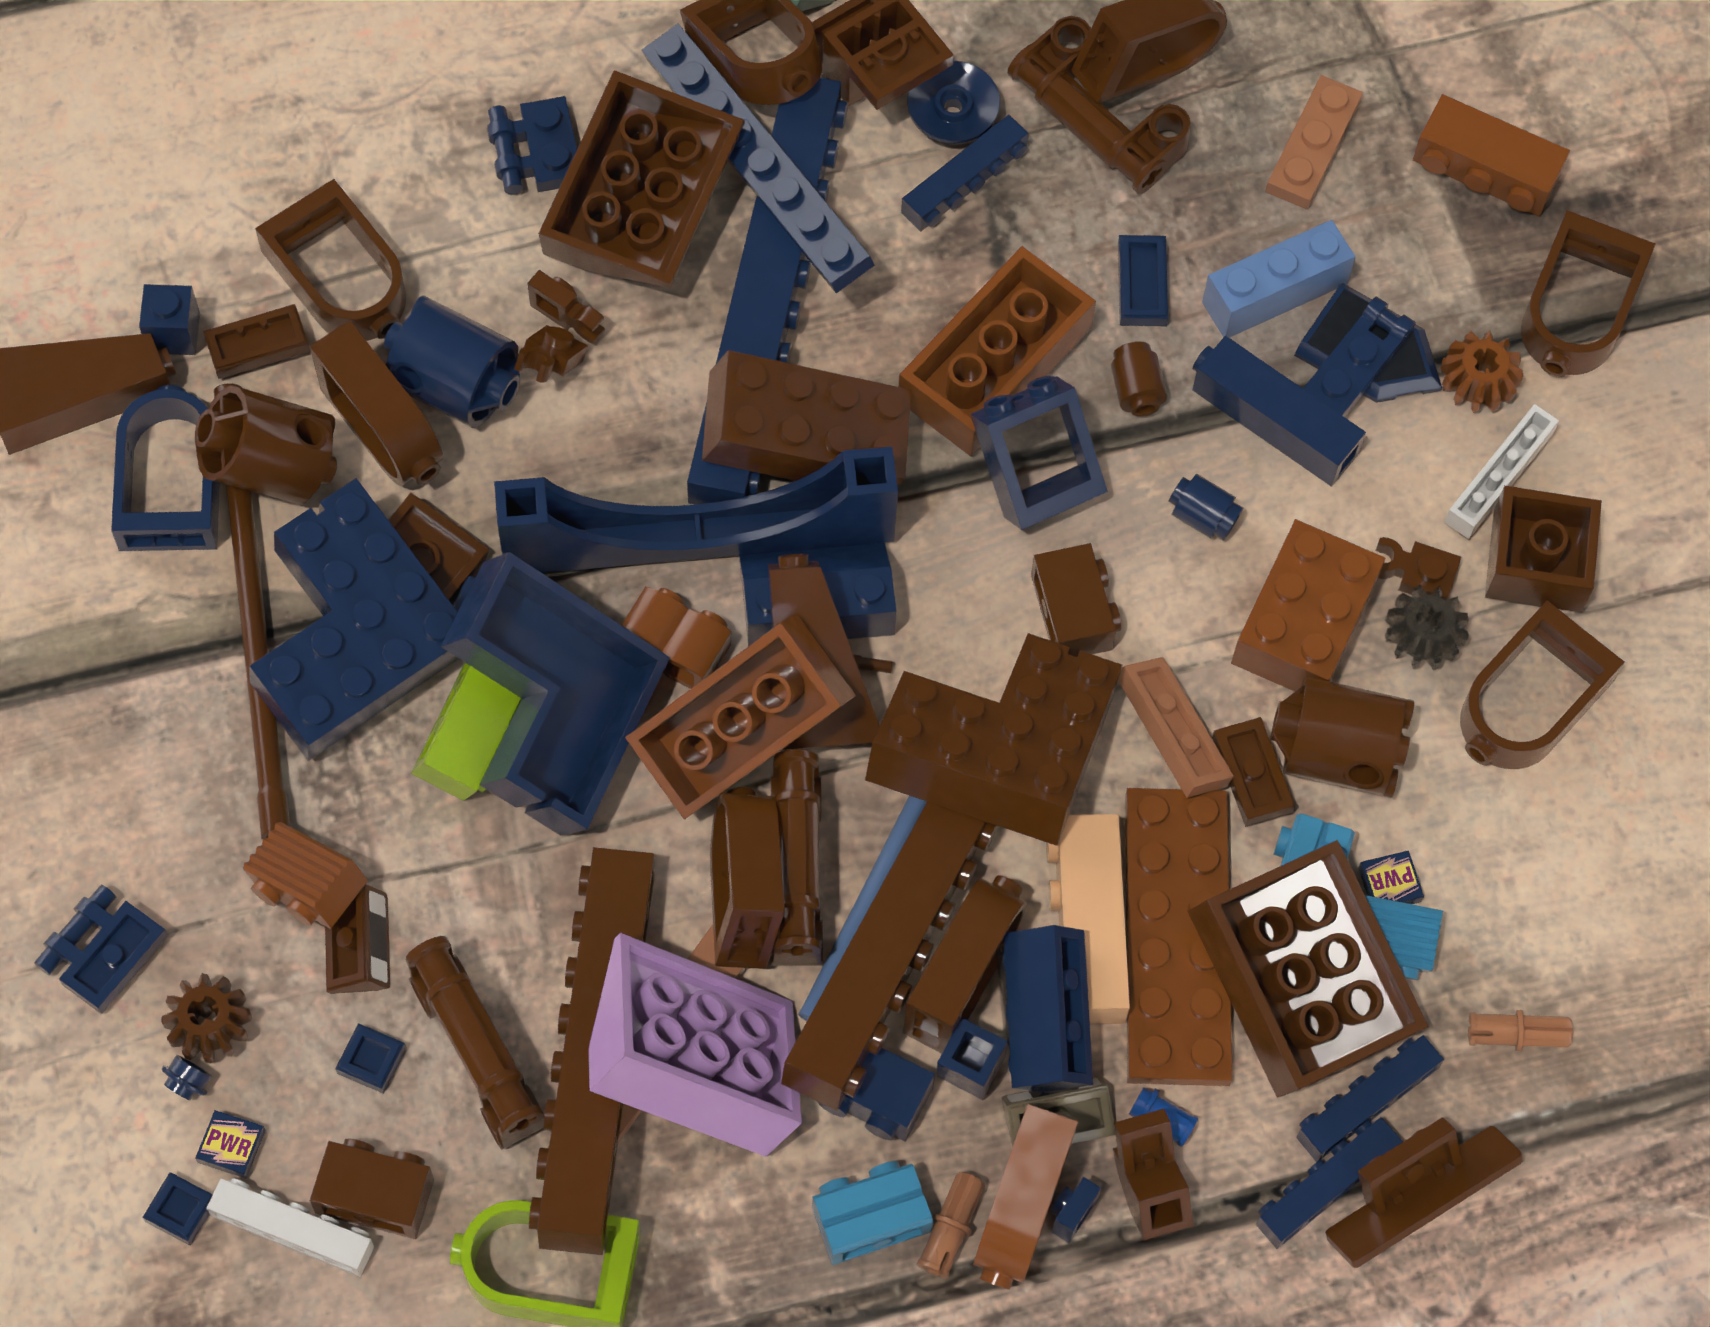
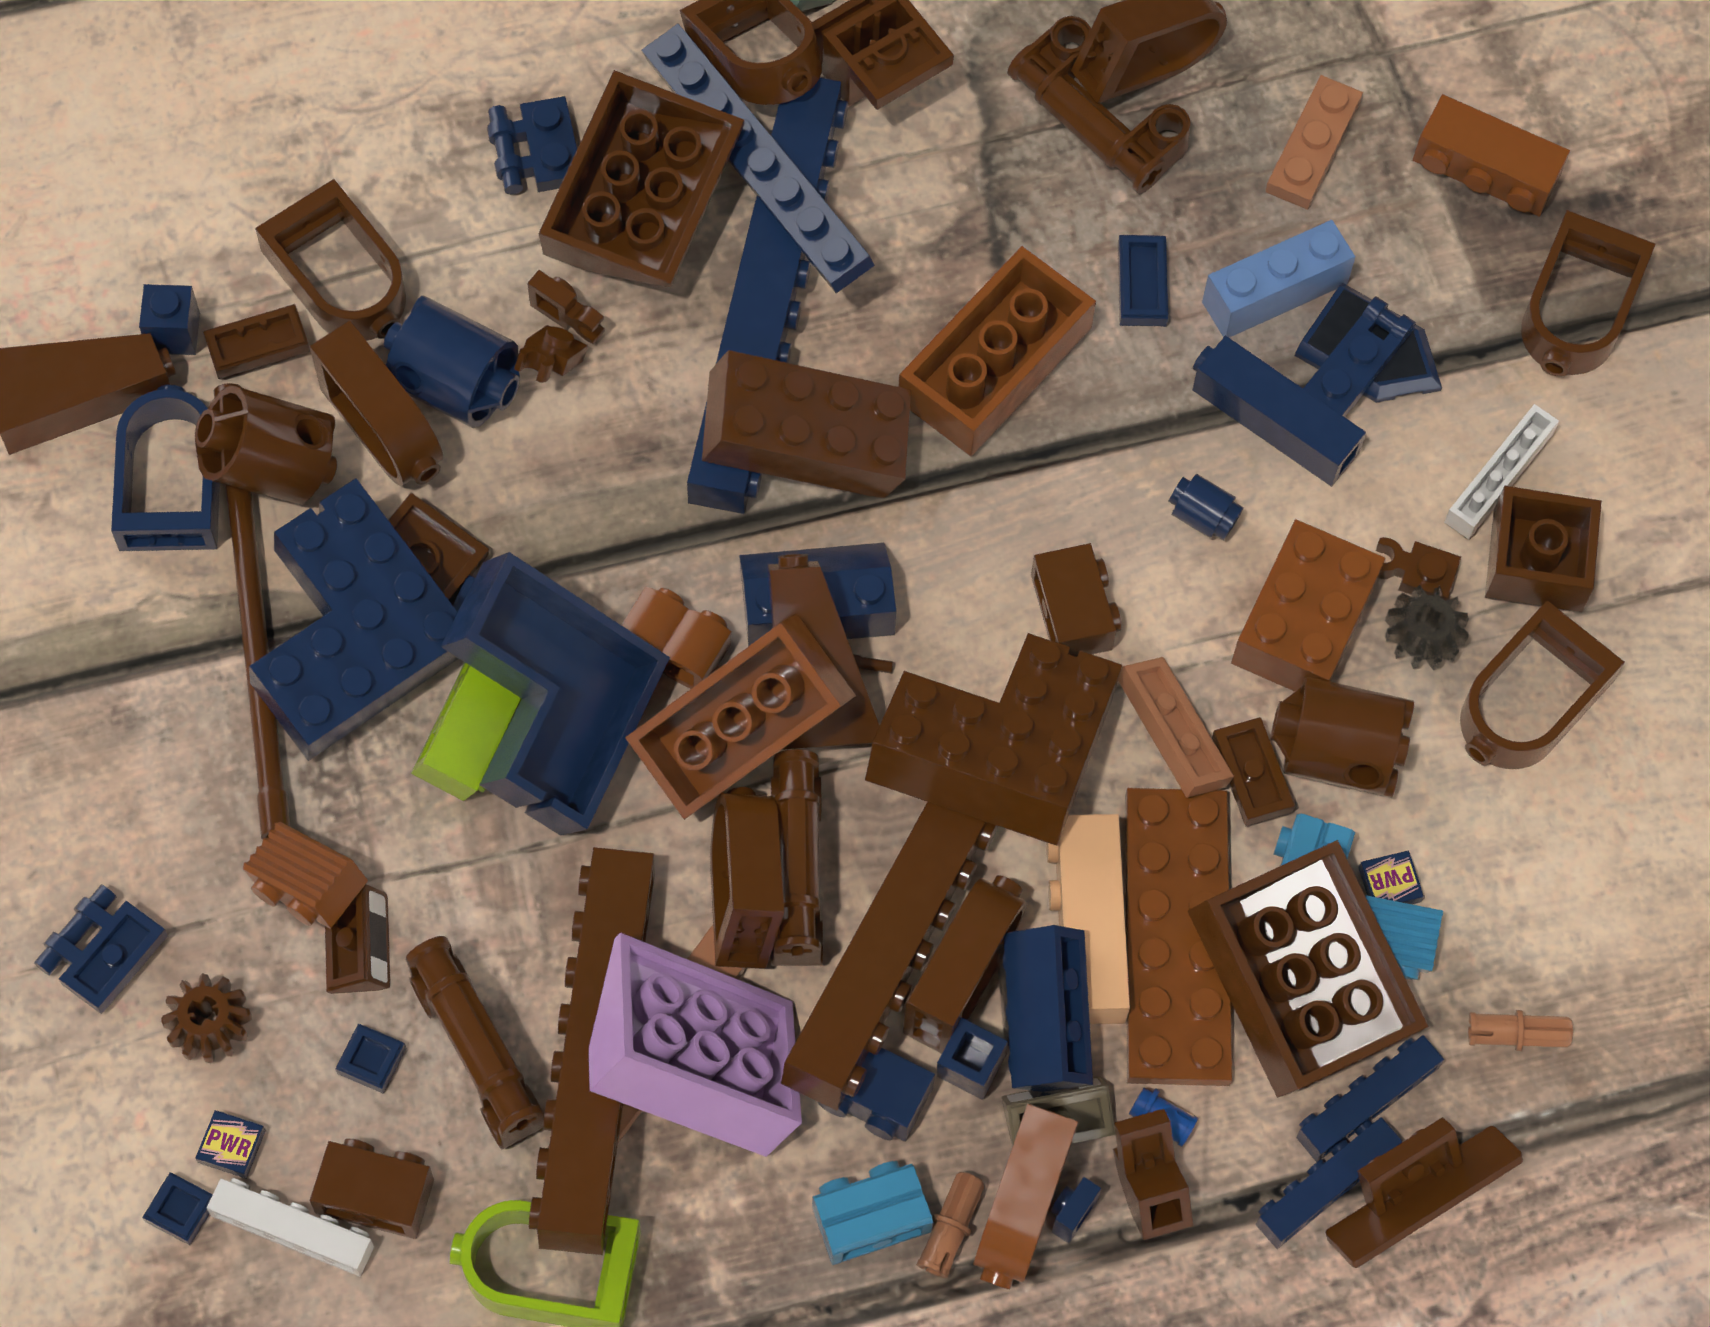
dark blue plate [162,1055,212,1100] -> none
dark blue arch [494,447,898,573] -> none
medium blue piece [798,796,927,1021] -> none
dark blue piece [901,115,1029,232] -> none
dark blue dish [907,61,1000,143] -> none
dark blue window [970,376,1108,530] -> none
reddish brown brick [1111,341,1167,416] -> none
dark orange gear [1440,330,1523,413] -> none

